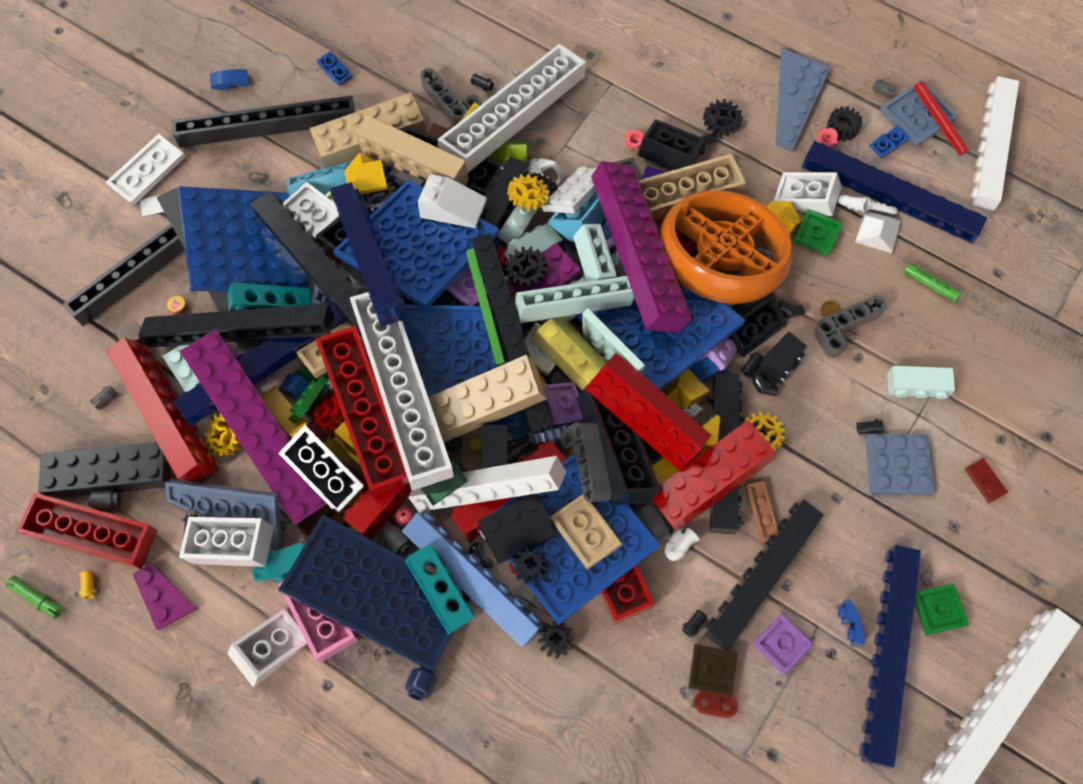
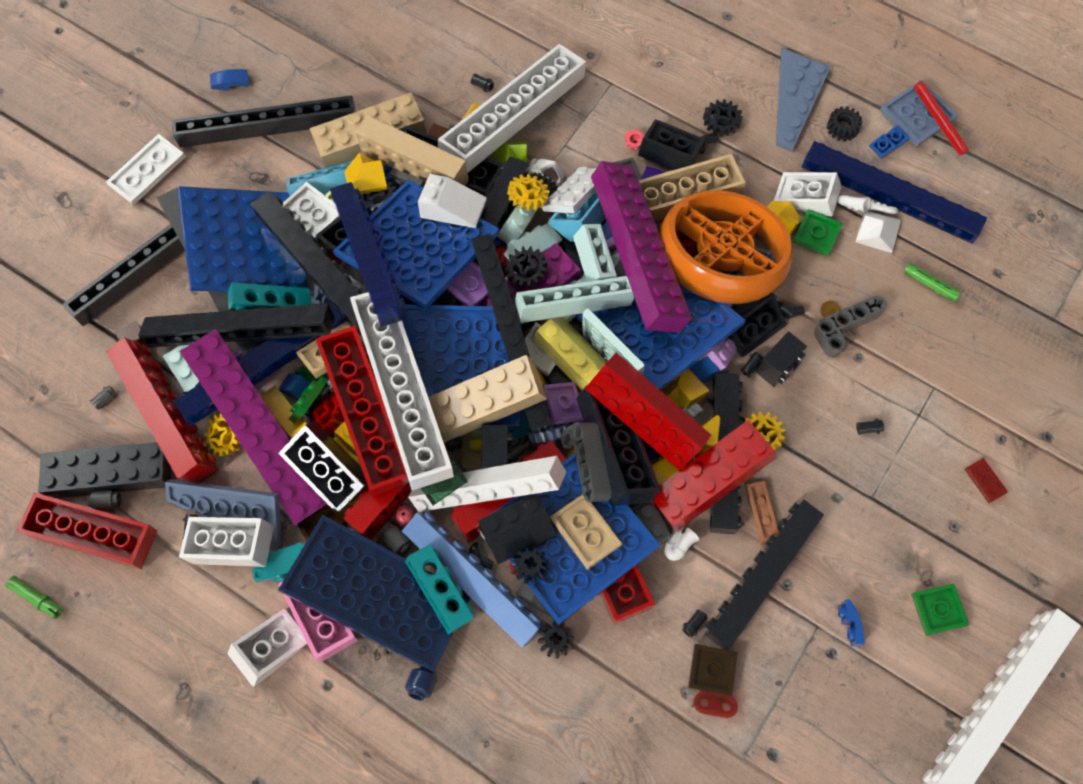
yellow pin [79,571,97,599] -> none
magenta wing [132,564,198,630] -> none
white sticker [140,195,164,217] -> none
tile [166,295,187,315] -> none
blue slope [317,51,352,86] -> none
dark grey beam [420,68,482,125] -> none
bright green tile [466,248,505,367] -> none
black arm [752,373,778,396] -> none
medium lavender tile [752,613,814,675] -> none
coral animal [816,127,838,149] -> none
clear blue brick [859,545,921,768] -> none
sand blue plate [865,434,935,495] -> none
dark grey pin [872,79,897,98] -> none
light aqua brick [887,366,955,399] -> none
white brick [971,76,1019,211] -> none

